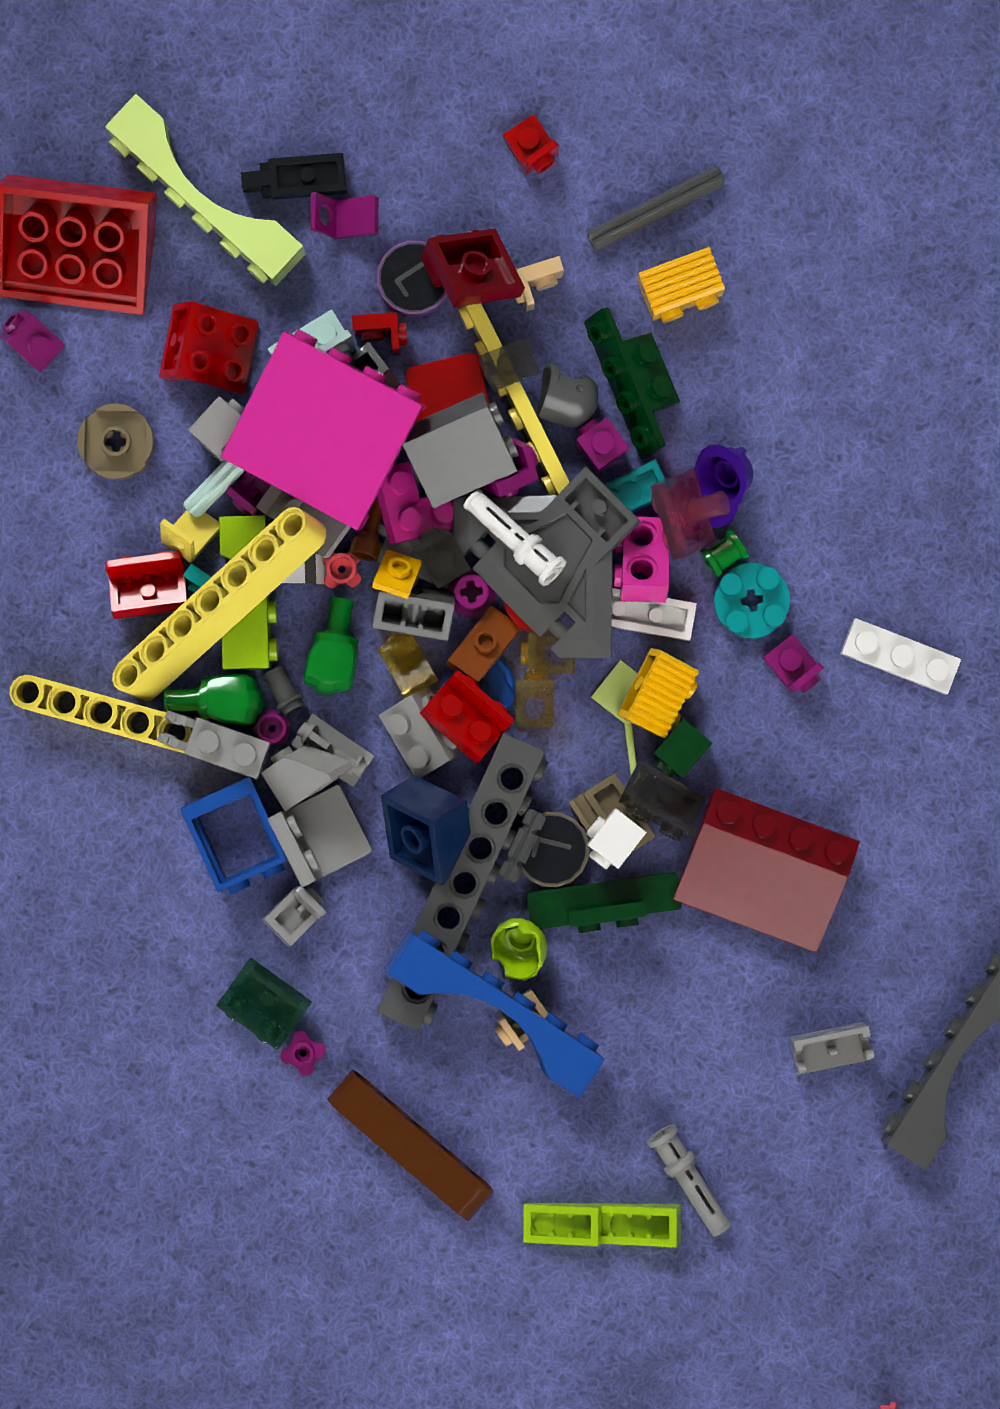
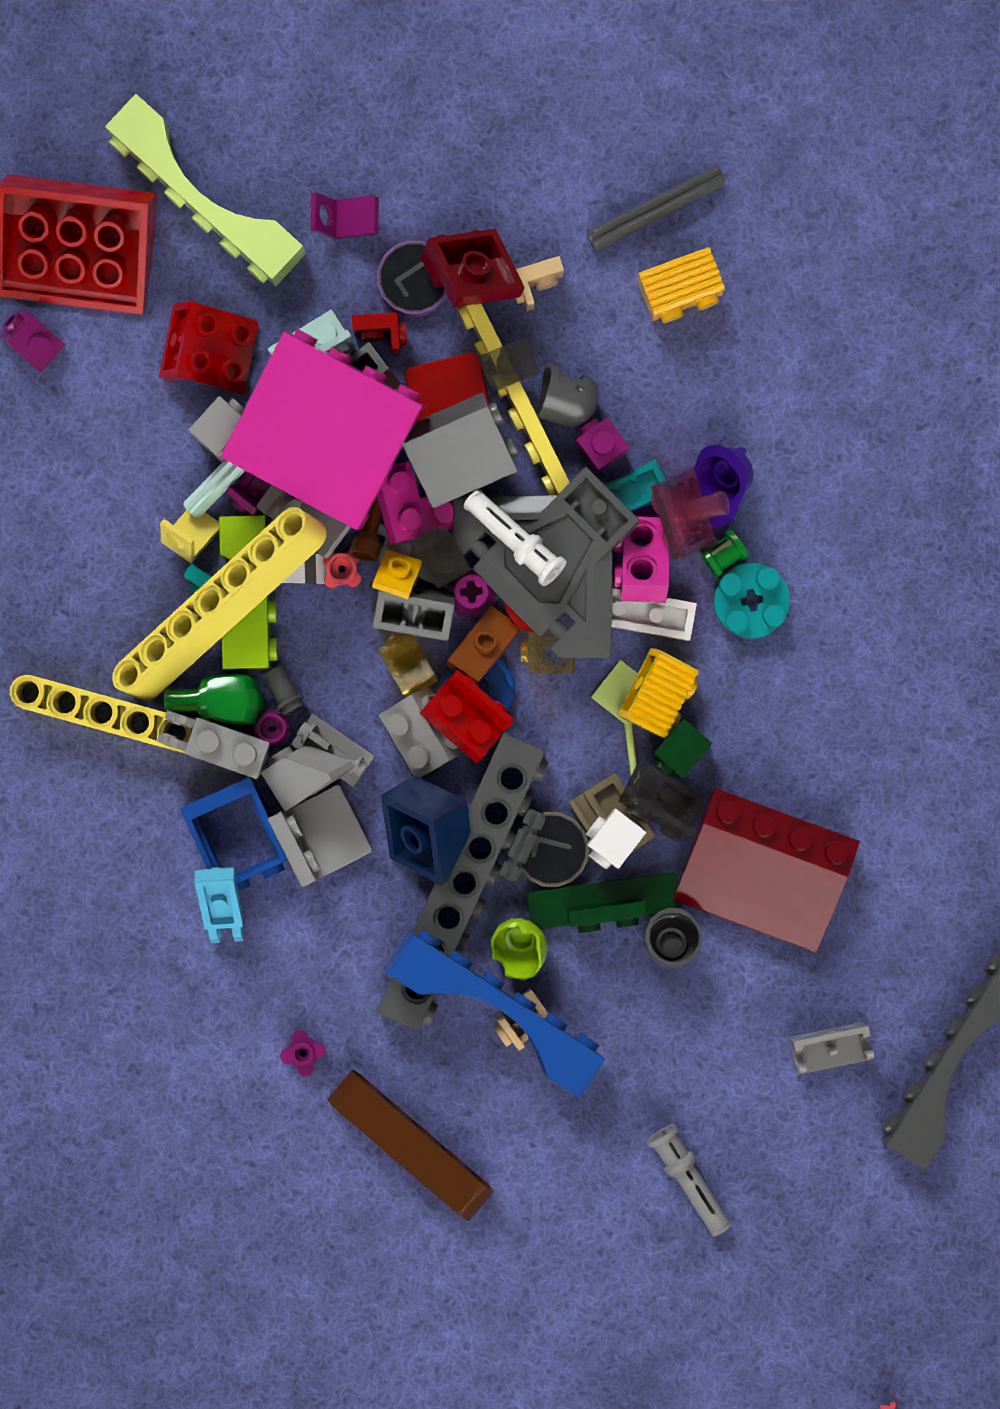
dark tan plate [77,403,155,481] -> none
red bracket [105,551,189,619] -> none
clear green bracket [216,958,312,1049] -> none
black hinge [241,153,347,200] -> none
light grey bracket [262,886,327,947] -> none
green piece [303,597,359,696] -> none
magenta bracket [482,438,539,498] -> none
red bracket [503,114,559,175] -> none
clear yellow bracket [515,673,554,727] -> none
lime slope [523,1203,681,1248] -> none
dark green bracket [584,307,680,459] -> none
magenta bracket [762,634,824,693] -> none
white plate [840,618,961,695] -> none
none -> medium azure hinge [194,867,244,943]
none -> dark grey helmet [645,908,702,969]

